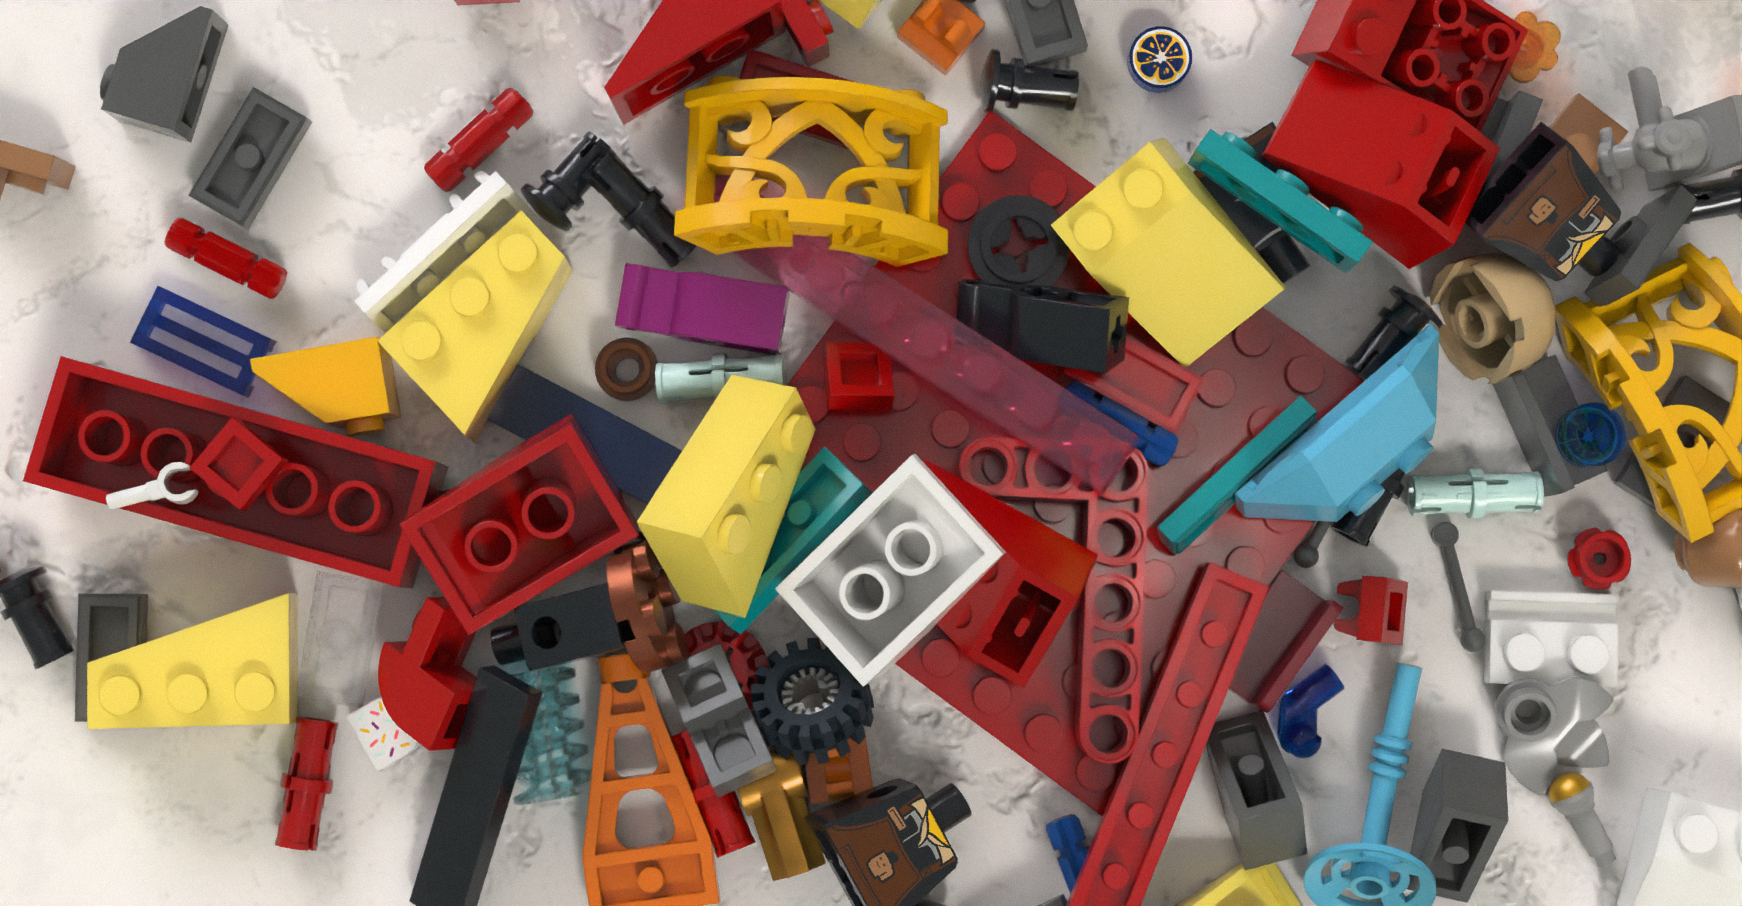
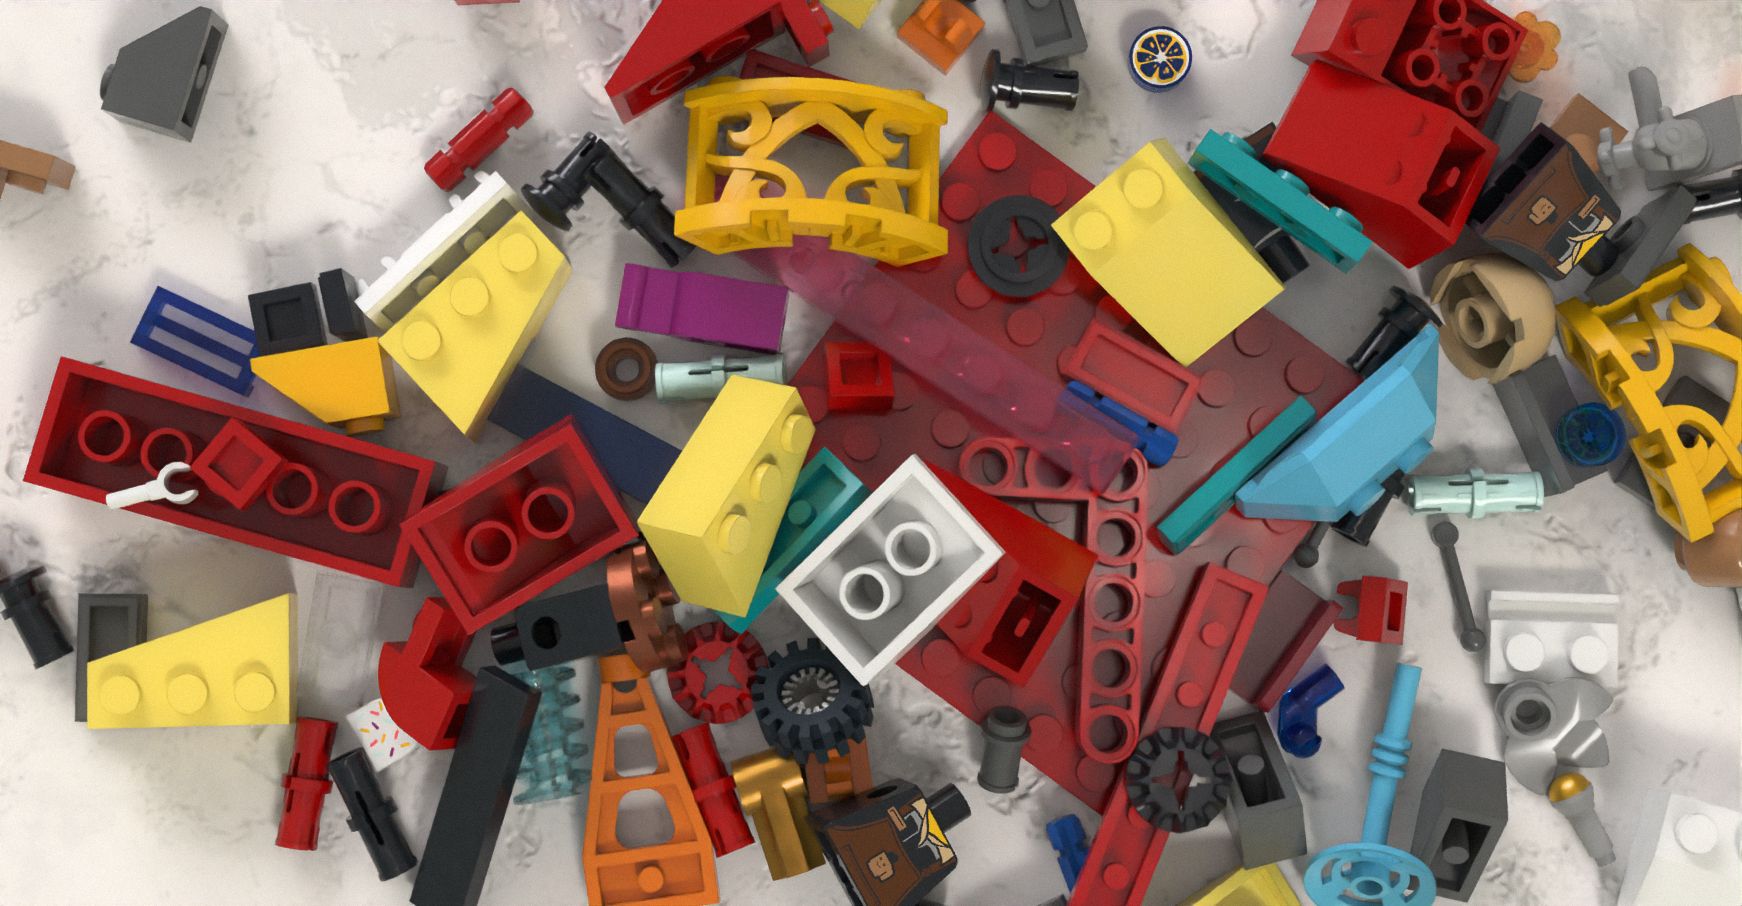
red axle [164,218,288,299] -> none
dark grey plate [188,87,312,230] -> none
dark grey slope [661,644,777,798] -> none
black piece [955,279,1129,373] -> none
red plate [1567,528,1631,590] -> none
none -> black tile [248,282,328,357]
none -> black tile [318,268,368,342]
none -> black pin [325,747,418,881]
none -> dark grey pin [977,706,1032,794]
none -> black gear [1126,727,1233,834]

